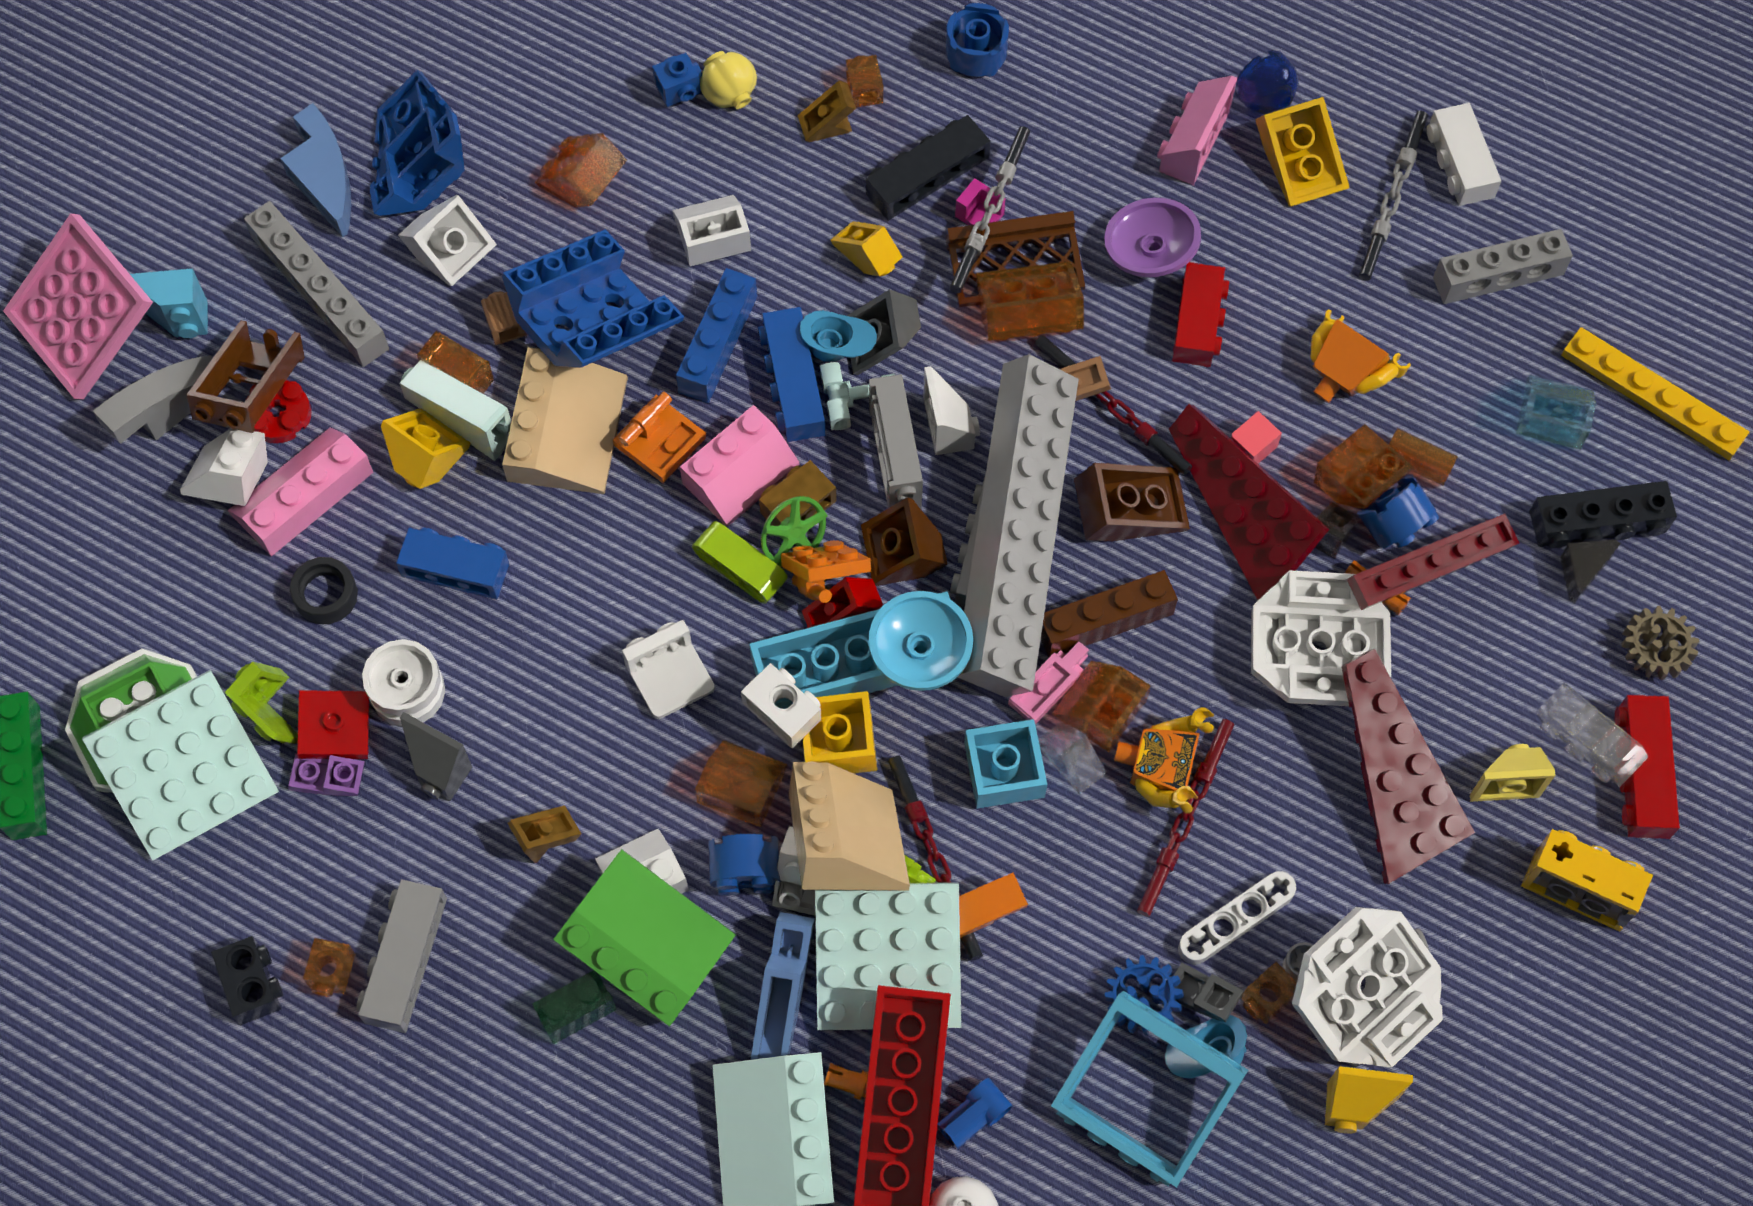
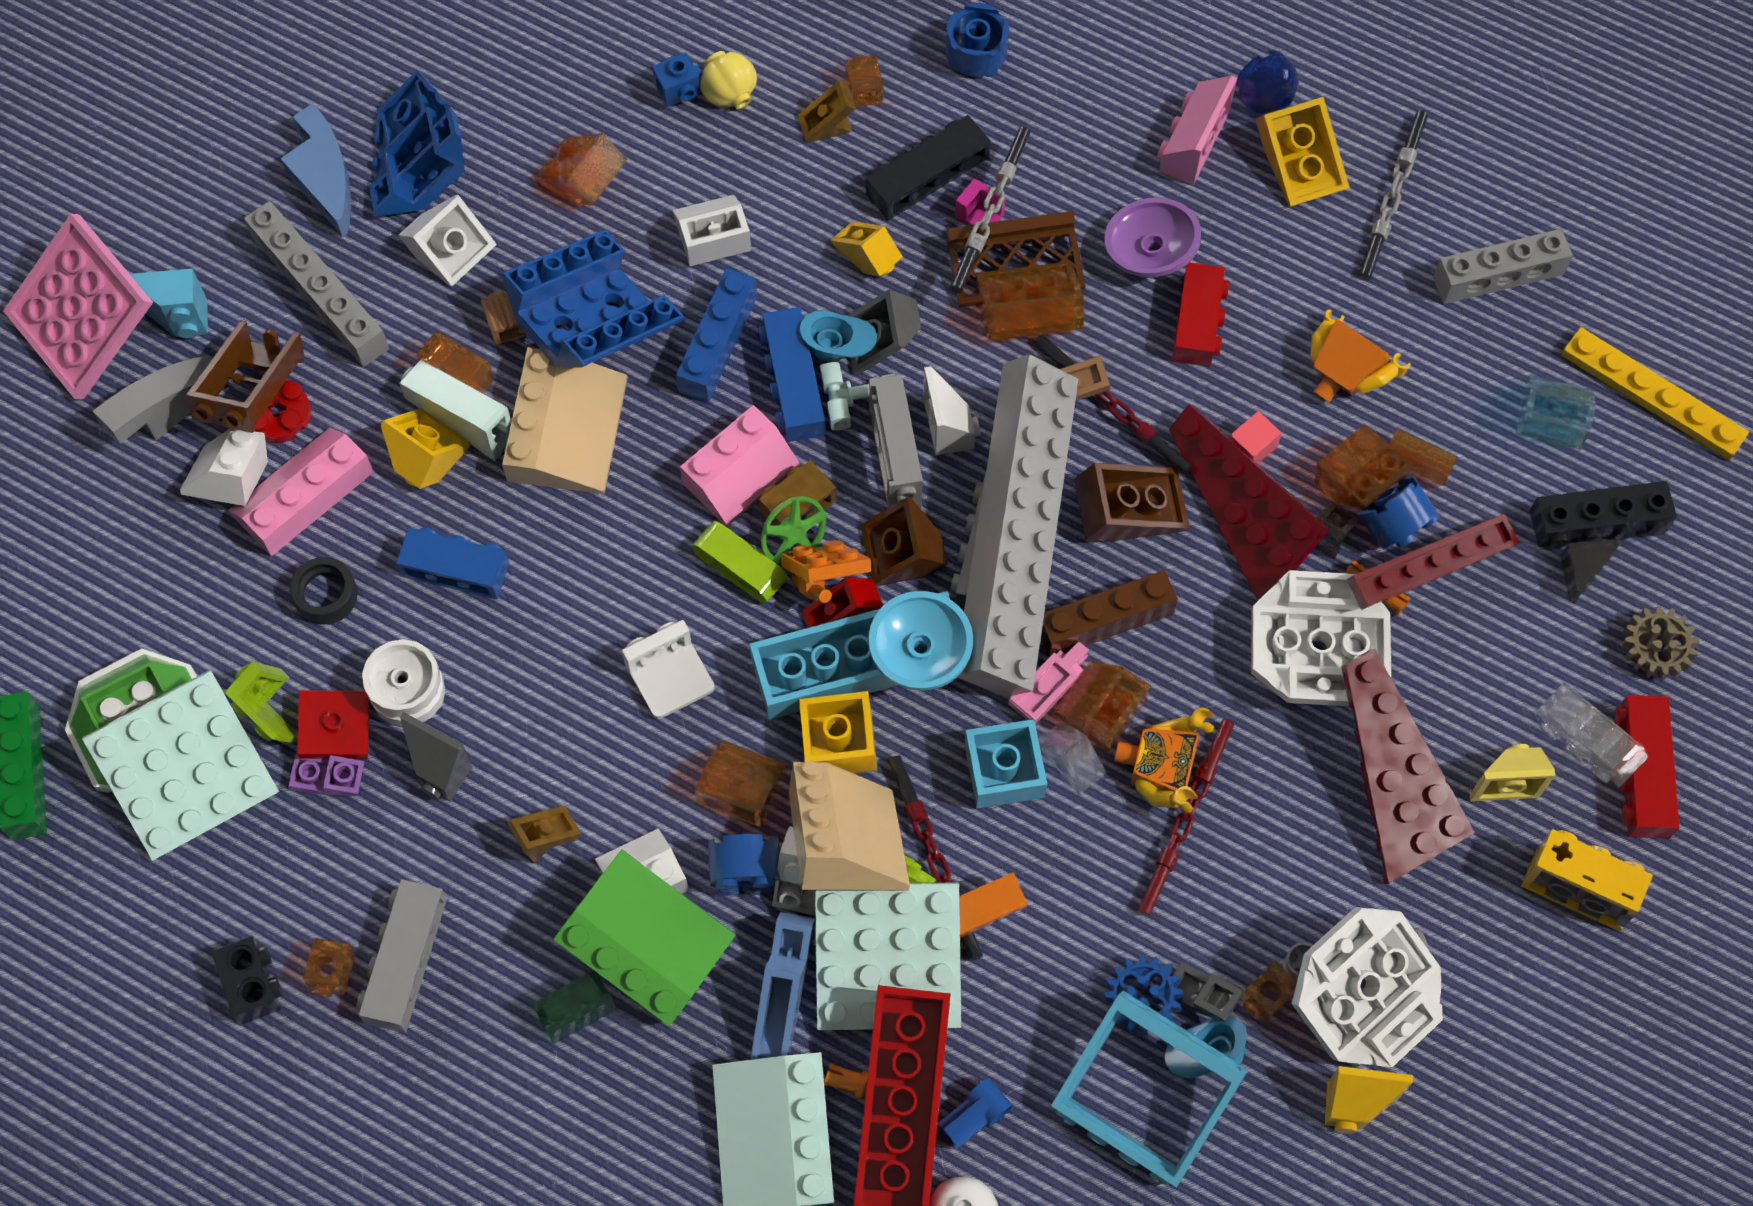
orange plate [613,391,706,483] -> none
white brick [741,663,821,748] -> none
white beam [1178,871,1296,965] -> none
white brick [1427,103,1501,206] -> none

